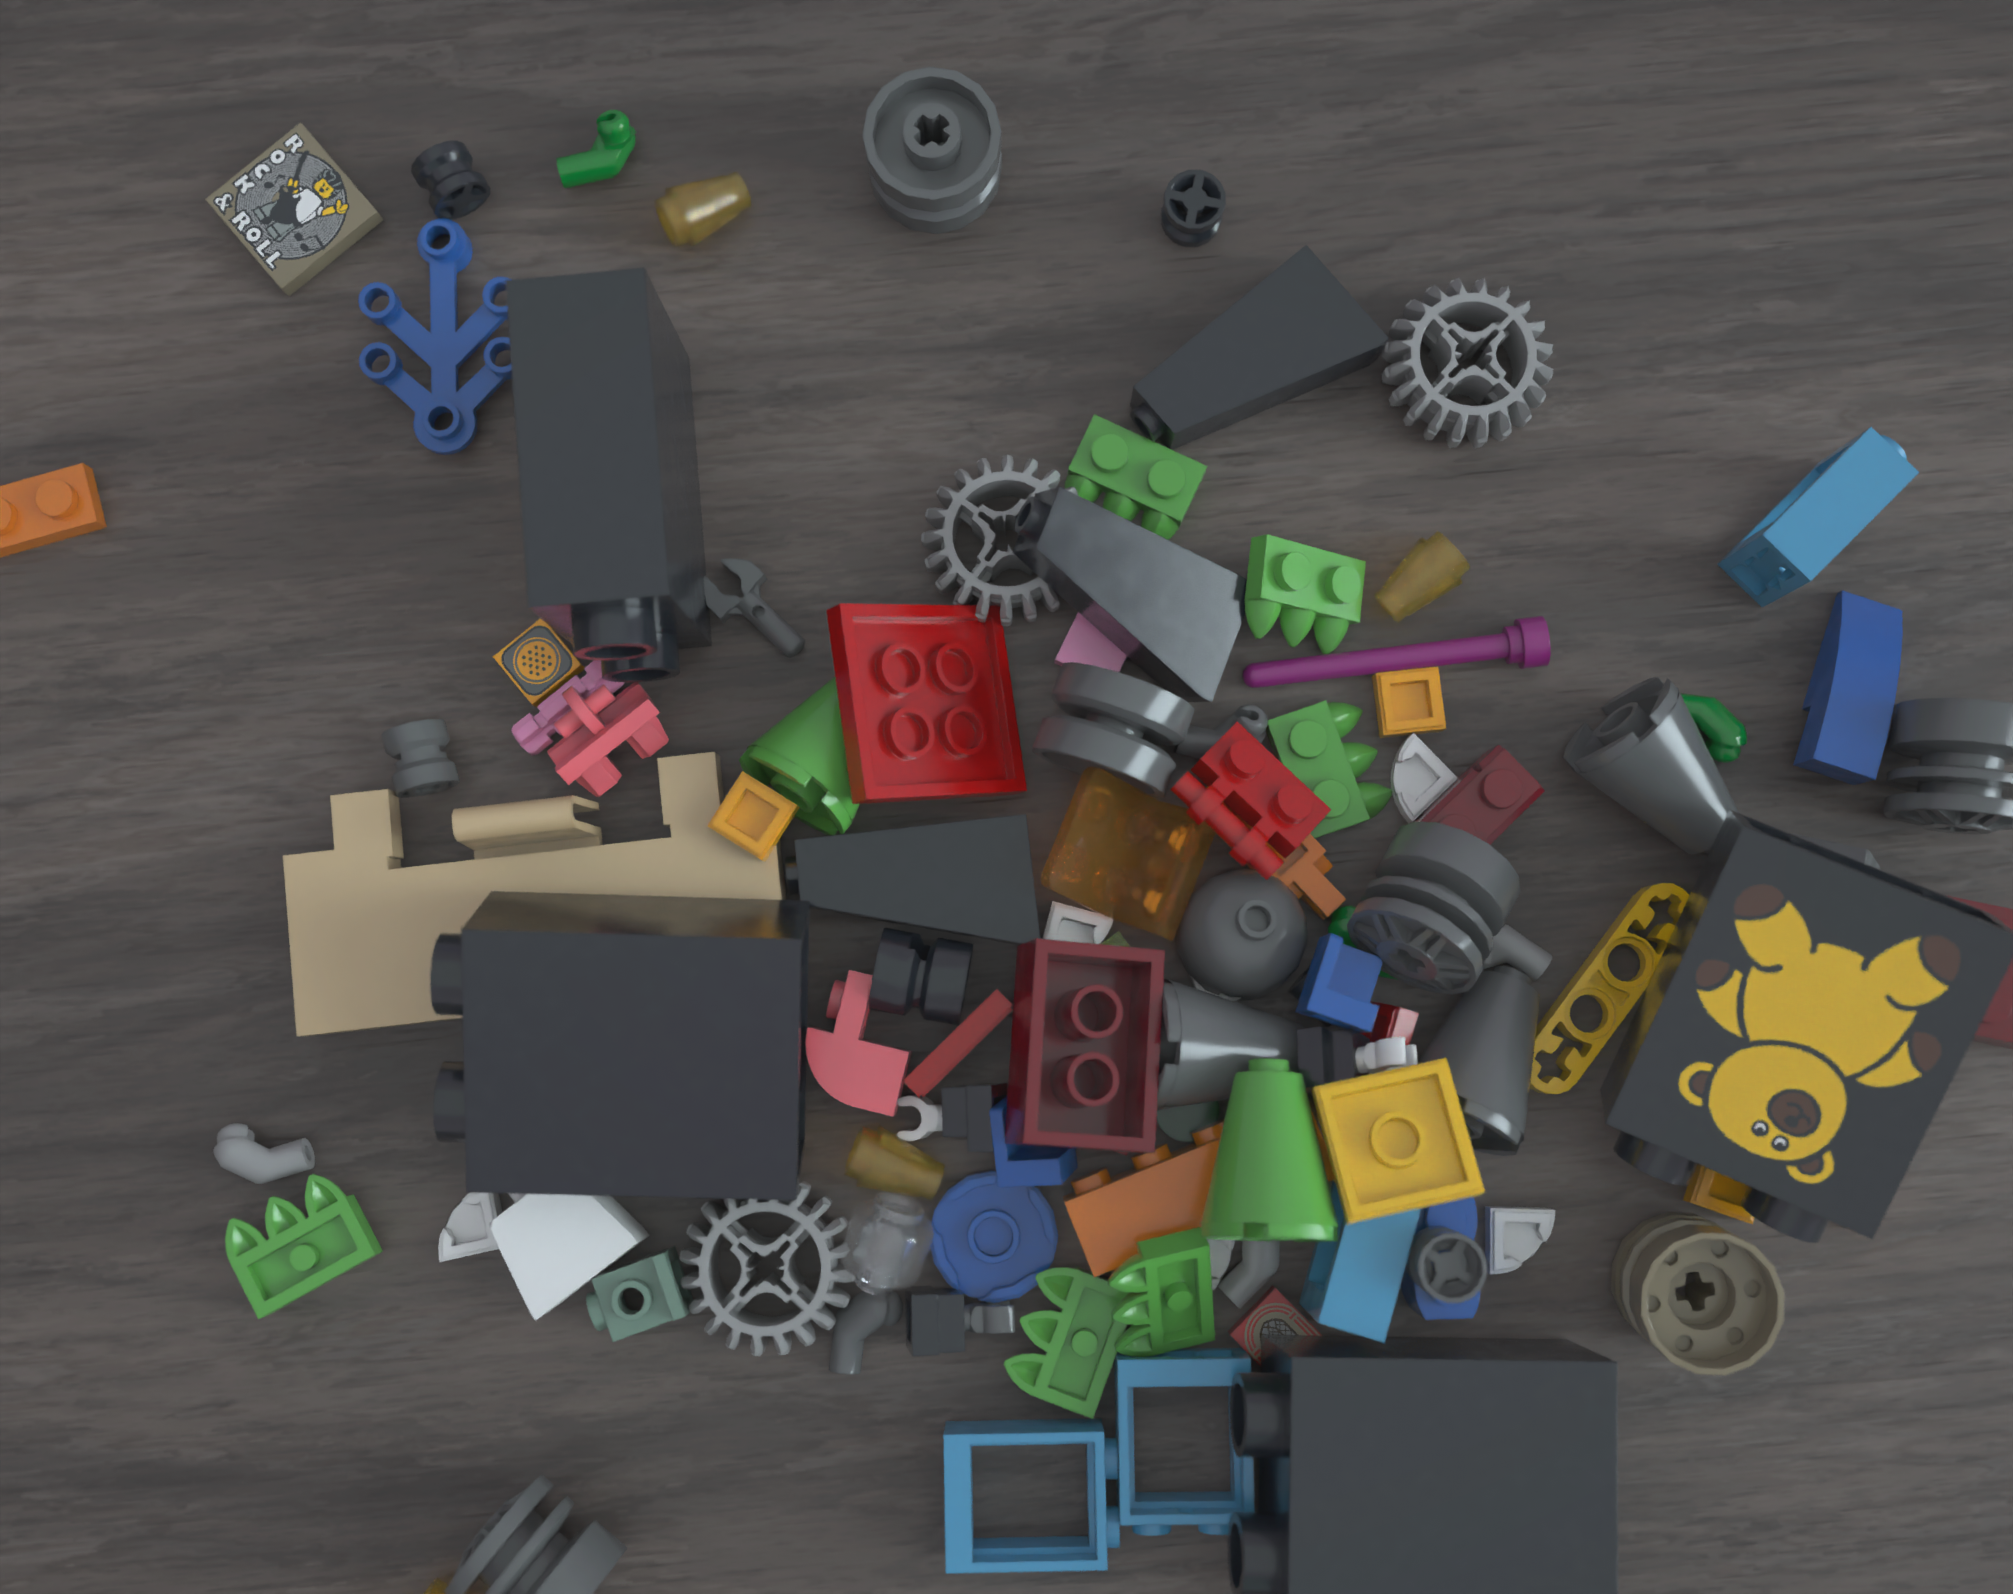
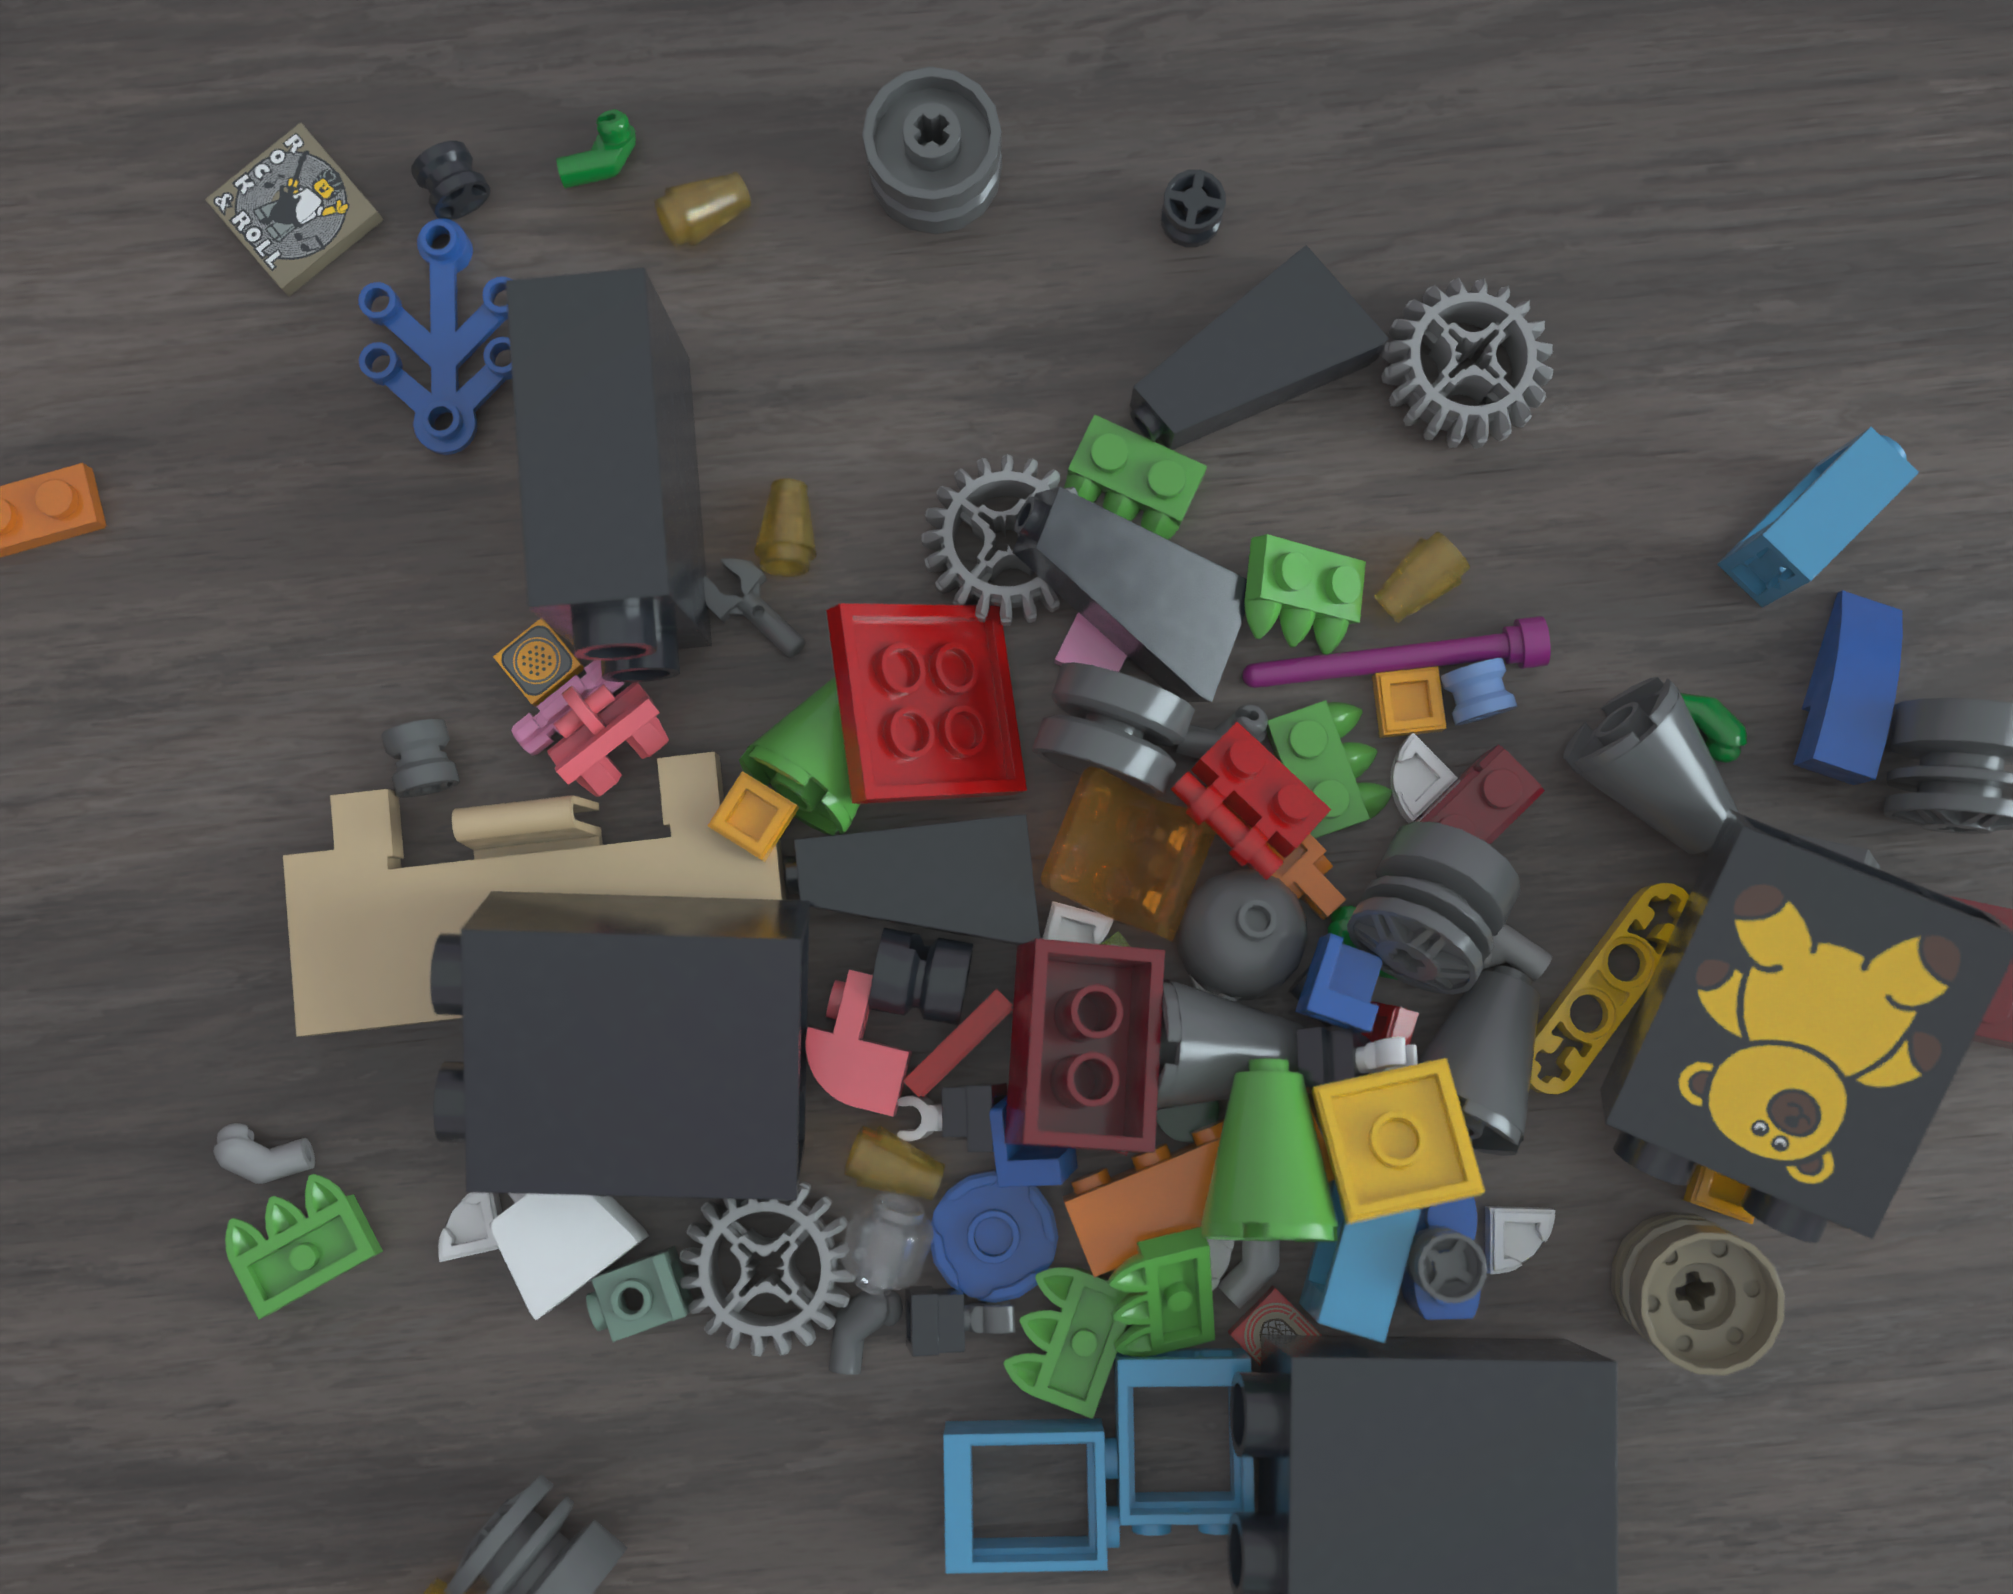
none -> clear yellow cone [754,478,817,577]
none -> medium blue wheel [1441,658,1518,726]

